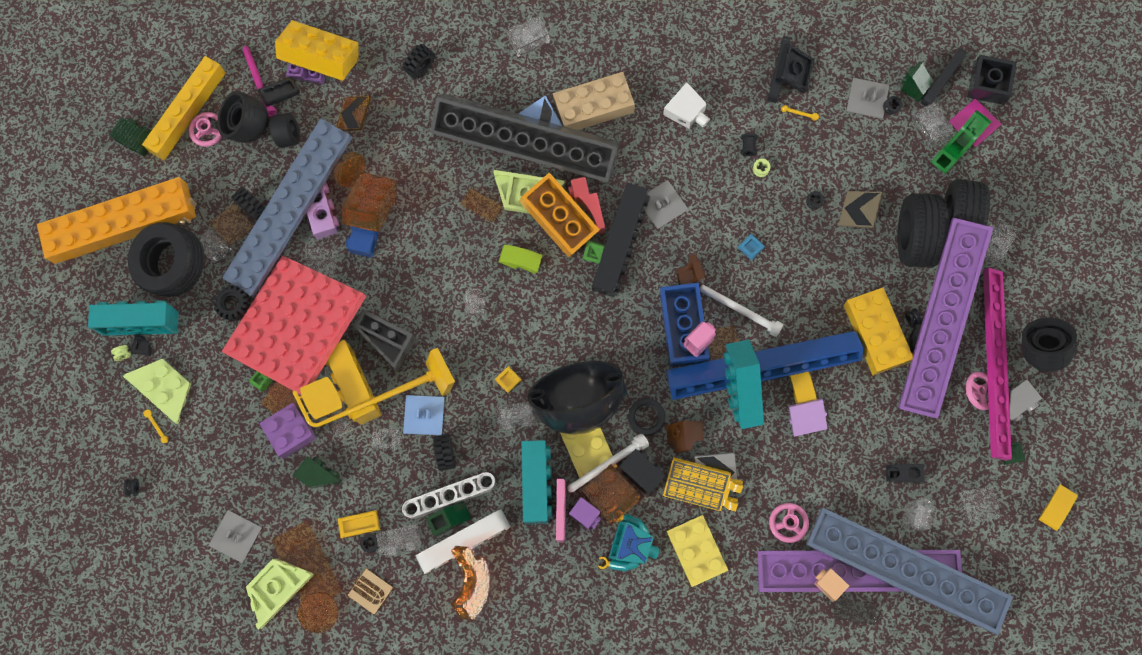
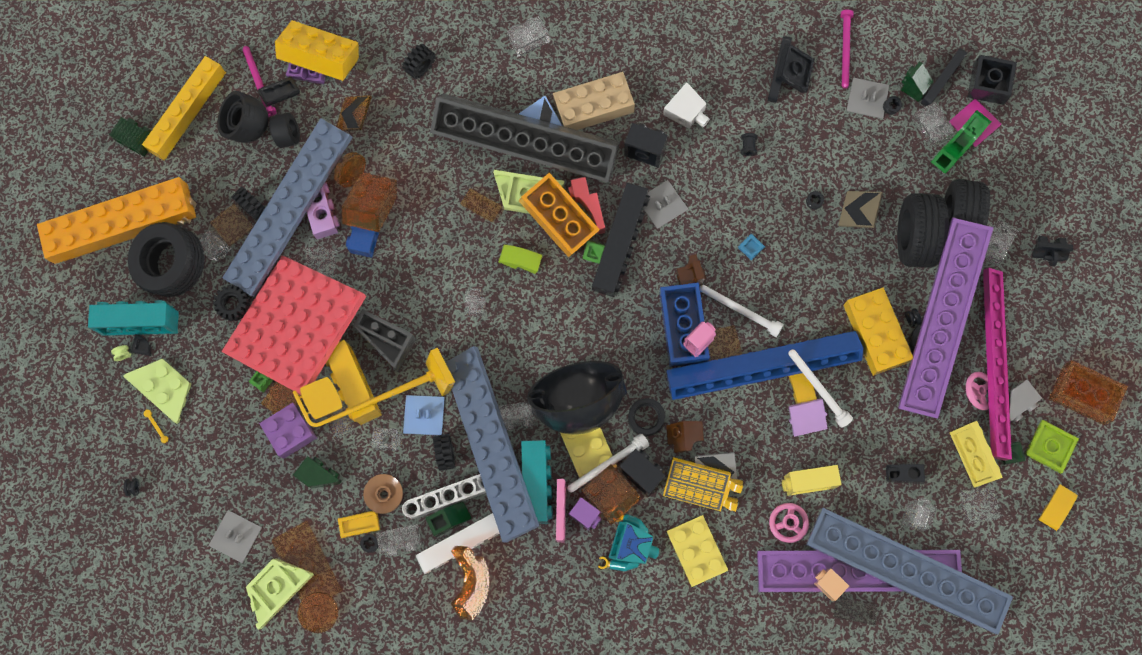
bright pink piece [189,112,222,147] -> none
piece [346,568,394,615] -> none
yellow tile [495,366,522,393] -> none
teal brick [723,339,764,429] -> none
yellowish green bush [753,159,770,177] -> none
yellow hinge [781,105,819,121] -> none
black piece [1022,318,1077,372] -> none
none -> medium nougat dish [363,474,403,514]
none -> sand blue plate [445,346,539,543]
none -> black brick [624,123,668,168]
none -> light yellow window [782,465,841,496]
none -> white piece [788,349,853,427]
none -> dark pink bar [841,10,854,88]
none -> light yellow plate [950,421,1003,488]
none -> lime tile [1025,420,1079,474]
none -> black hips [1032,236,1074,266]
none -> clear orange brick [1049,360,1128,425]

